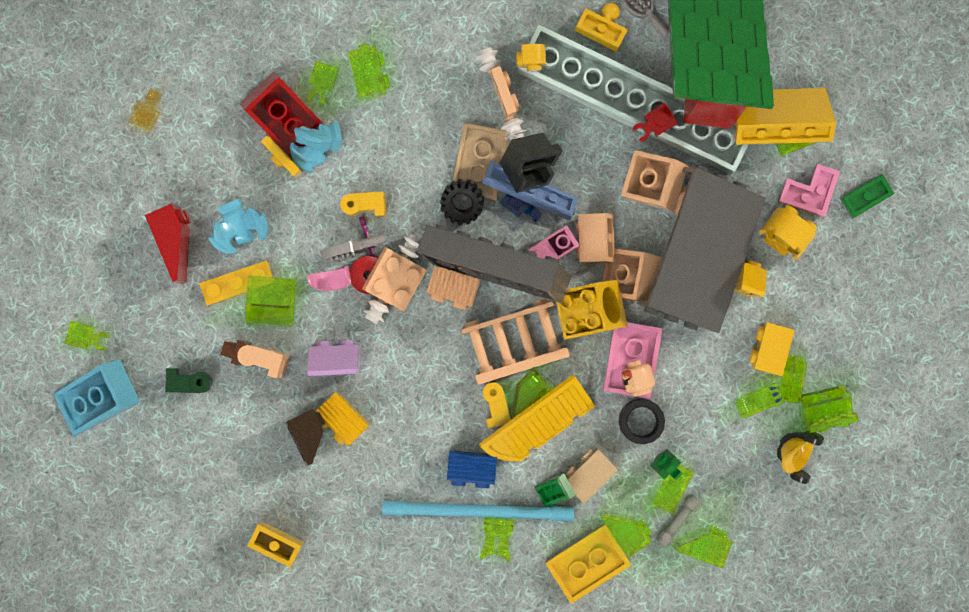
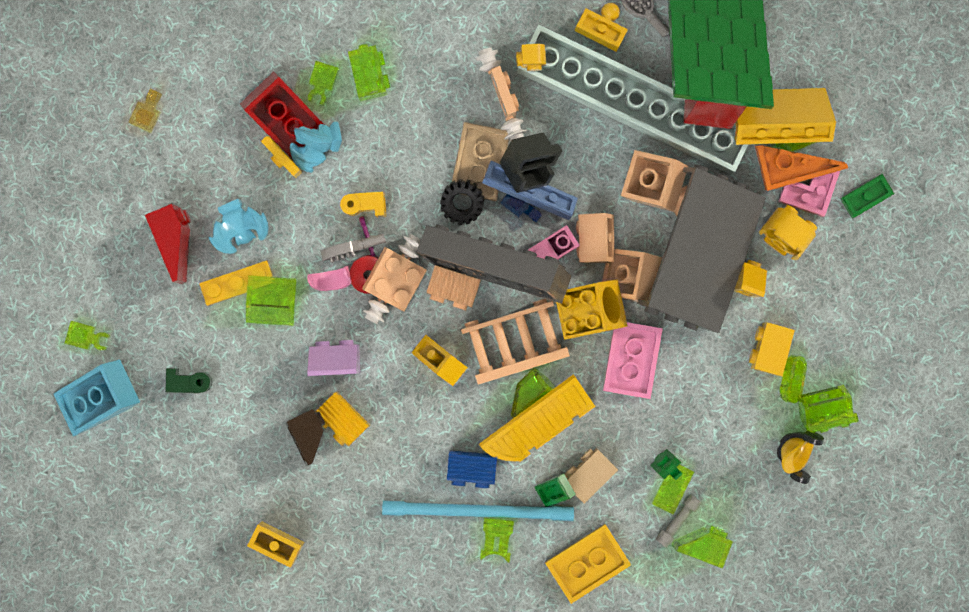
light nougat hips [220,340,290,378] -> none
yellow leg [483,382,511,429] -> none
clear neon green slope [598,509,653,558] -> none
black tyre [618,398,665,445] -> none
light nougat head [621,360,656,397] -> none
red plate [632,103,678,143] -> none
clear neon green leg [734,383,785,419] -> none
none -> yellow slope [411,335,468,386]
none -> orange wing [755,145,848,191]

